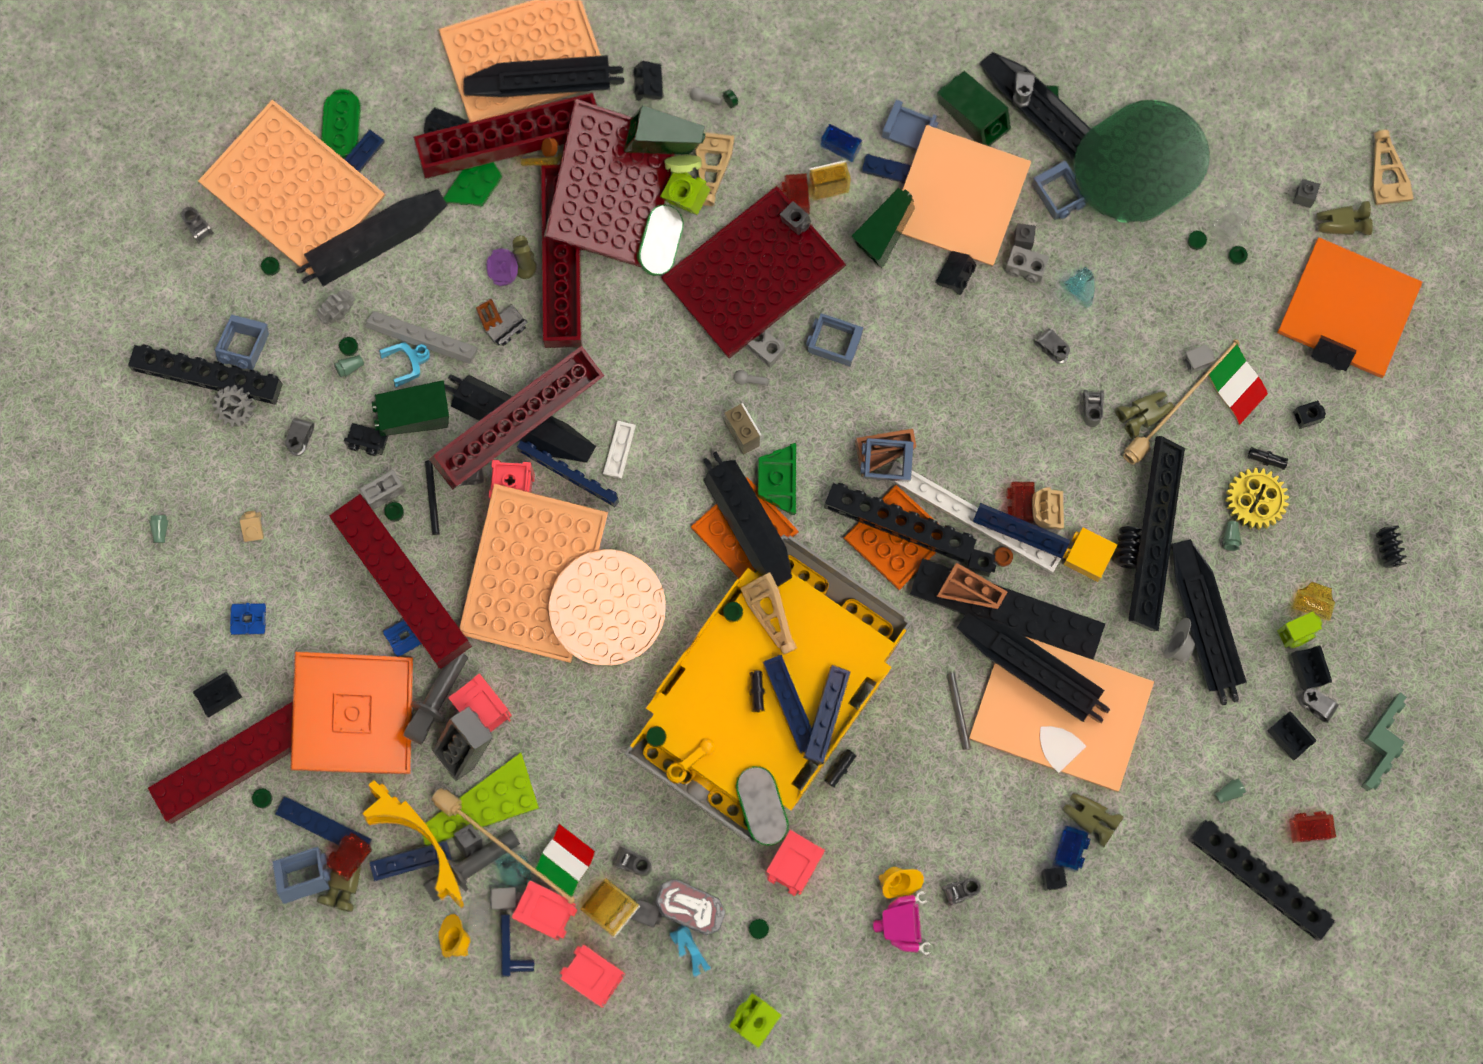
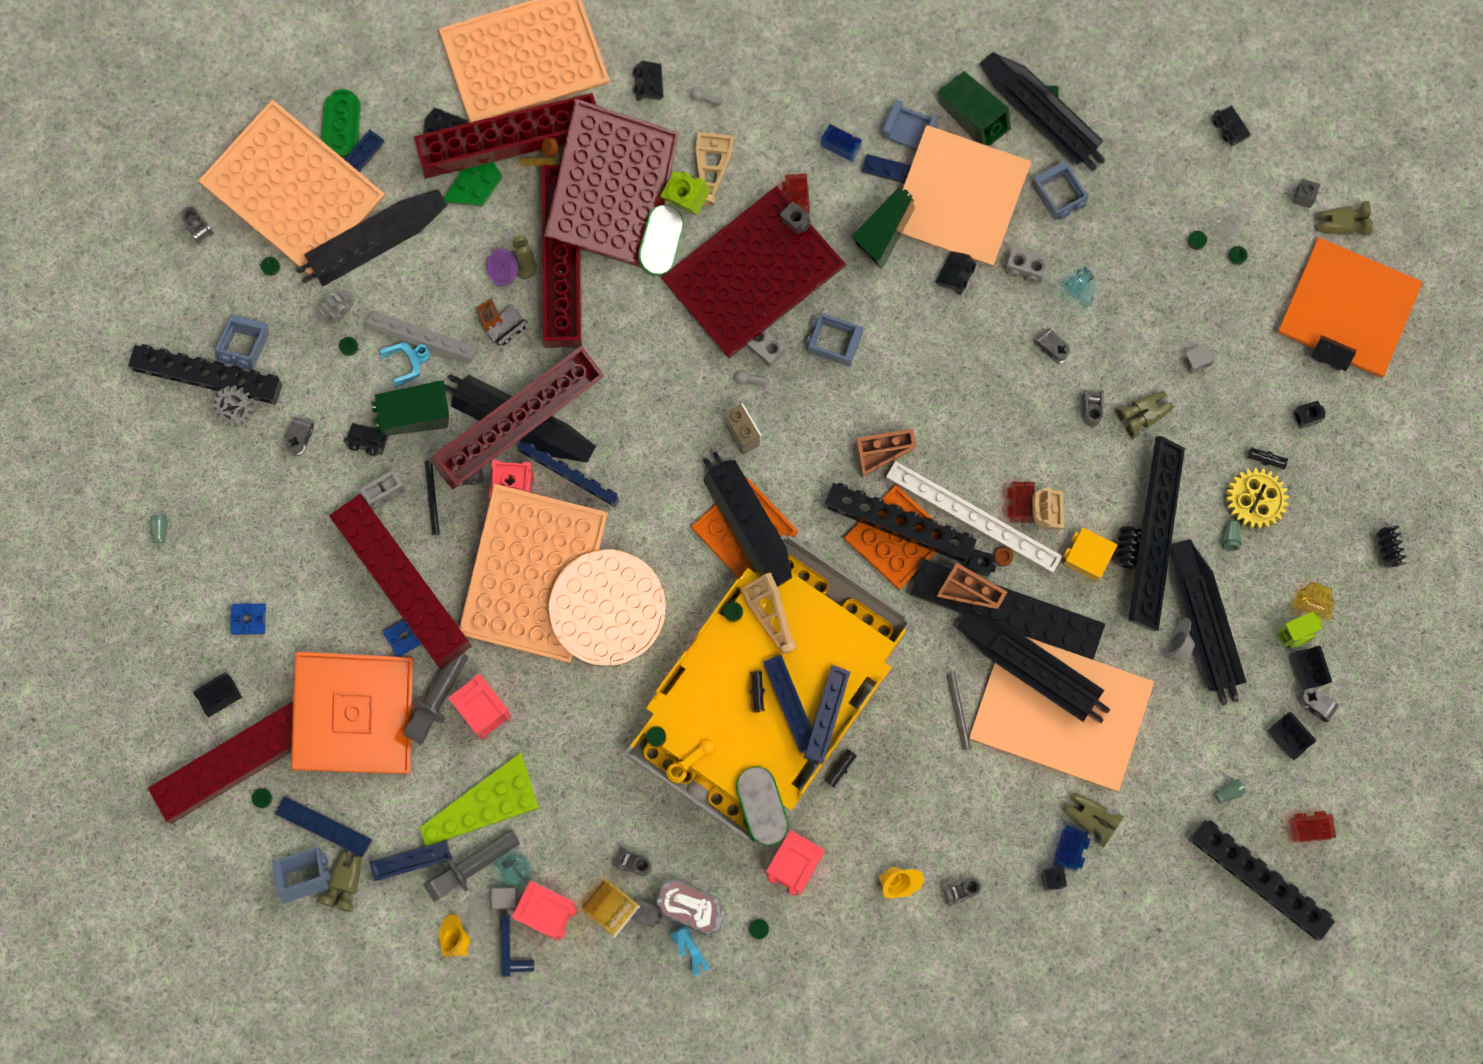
tan bracket [240,511,264,542] -> none
clear red brick [326,832,372,882] -> none
sand green cone [334,355,364,377] -> none
yellow slope [362,780,464,908] -> none
dark green tile [384,502,404,522] -> none
dark grey brick [432,707,493,781] -> none
flag [432,788,595,904] -> none
flat silver brick [454,824,483,858] -> none
black hinge [463,55,625,97] -> none
coral container [560,945,625,1008] -> none
white tile [603,421,636,479] -> none
slope [624,105,705,155] -> none
yellowish green tile [665,155,702,173] -> none
dark green tile [723,89,738,109] -> none
lime brick [729,993,782,1049] -> none
green wing [757,443,796,515] -> none
clear yellow piece [809,160,851,201] -> none
sand blue window [860,438,914,482] -> none
dark pink torso [873,891,931,954] -> none
dark blue plate [973,503,1070,559] -> none
flat silver piece [1013,71,1035,107] -> none
dark grey brick [1013,223,1036,250] -> none
white sticker [1040,726,1087,773] -> none
clear green tile [1073,100,1210,223] -> none
flag [1123,339,1268,465] -> none
sand green bracket [1361,692,1407,791] -> none
tan plate [1372,130,1414,205] -> none
none -> black bracket [1212,105,1251,147]

